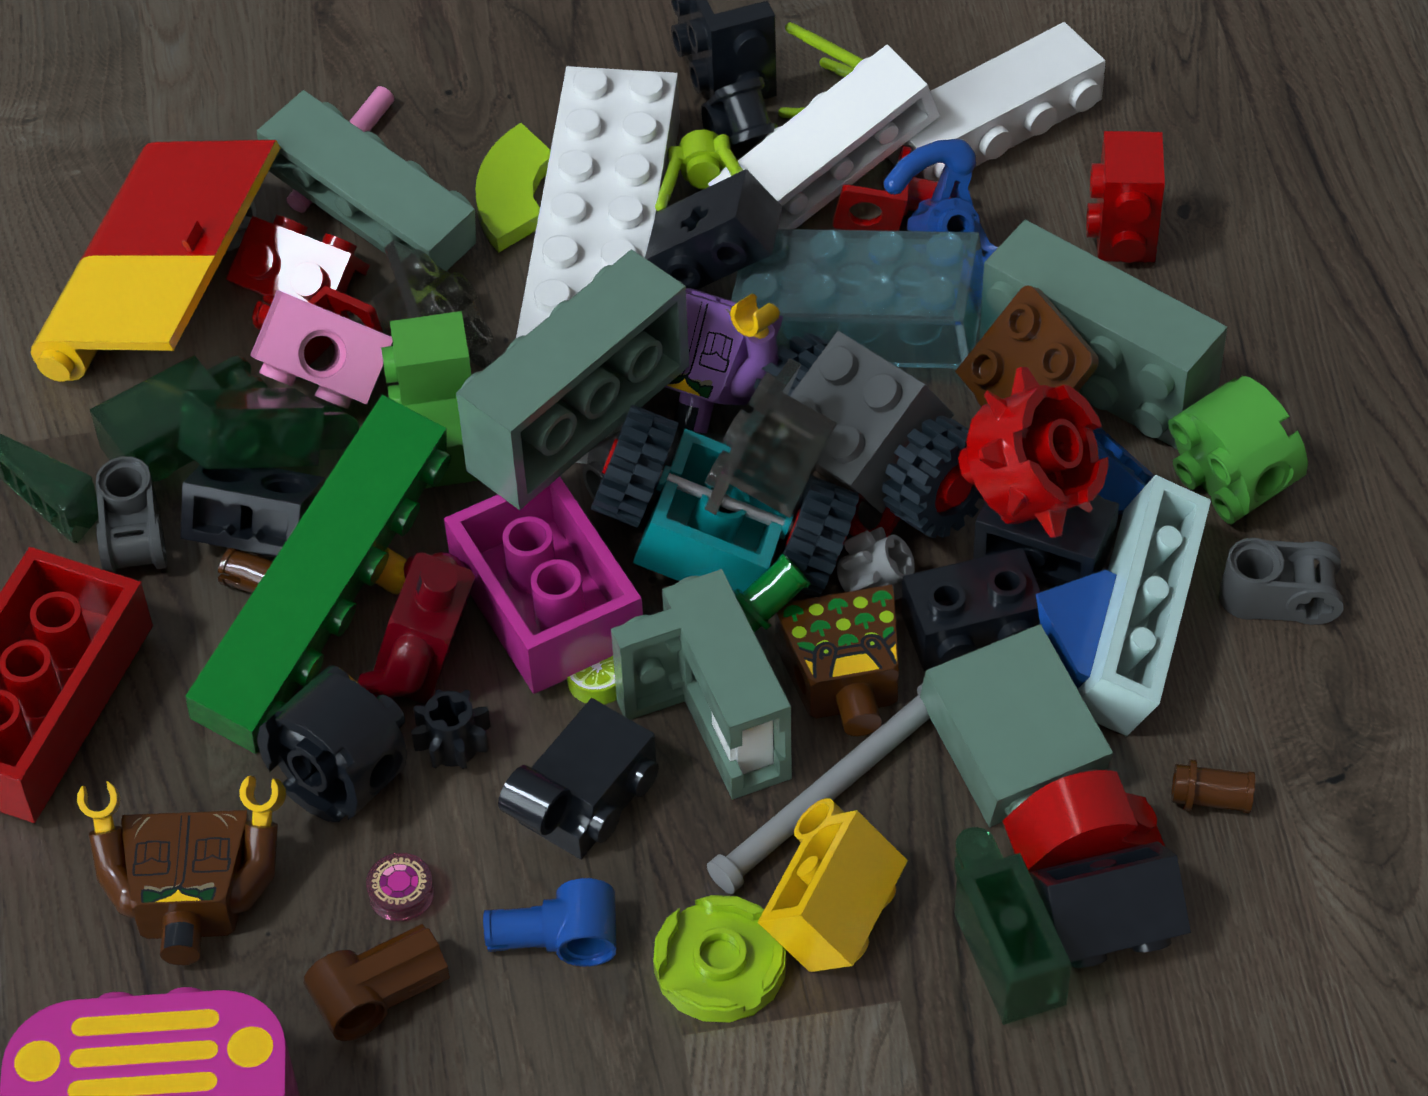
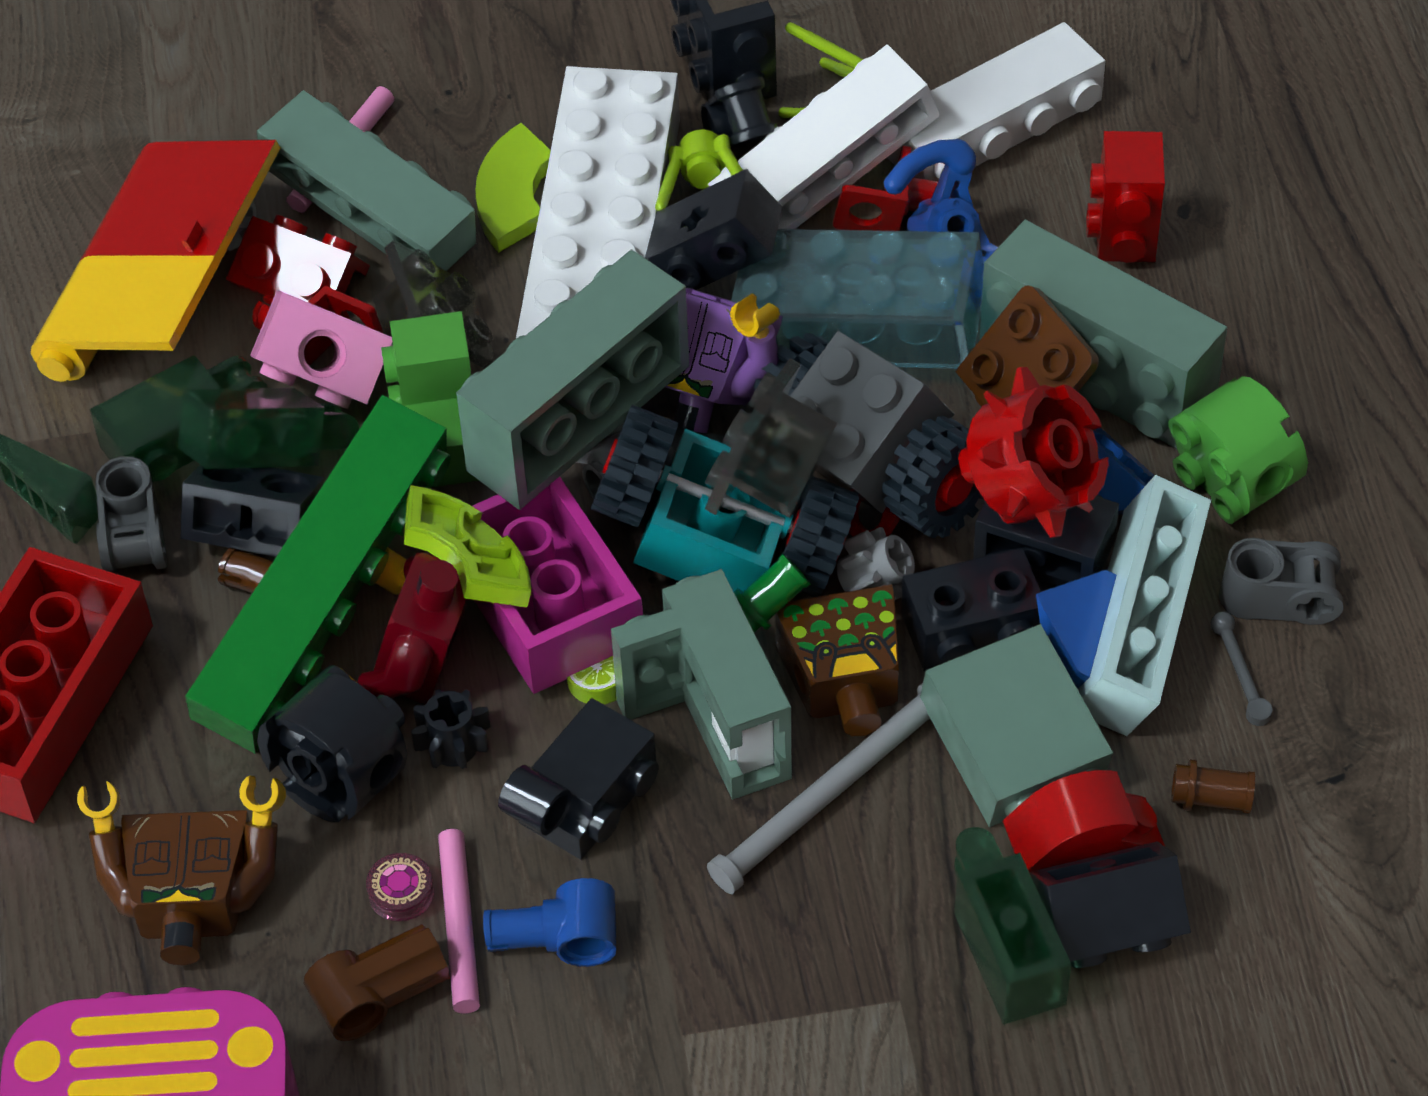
lime tile [653,895,787,1023] -> none
yellow hinge [757,798,908,972] -> none
none -> lime tile [404,485,531,608]
none -> bright pink bar [438,829,480,1014]
none -> dark grey hinge [1210,611,1272,726]

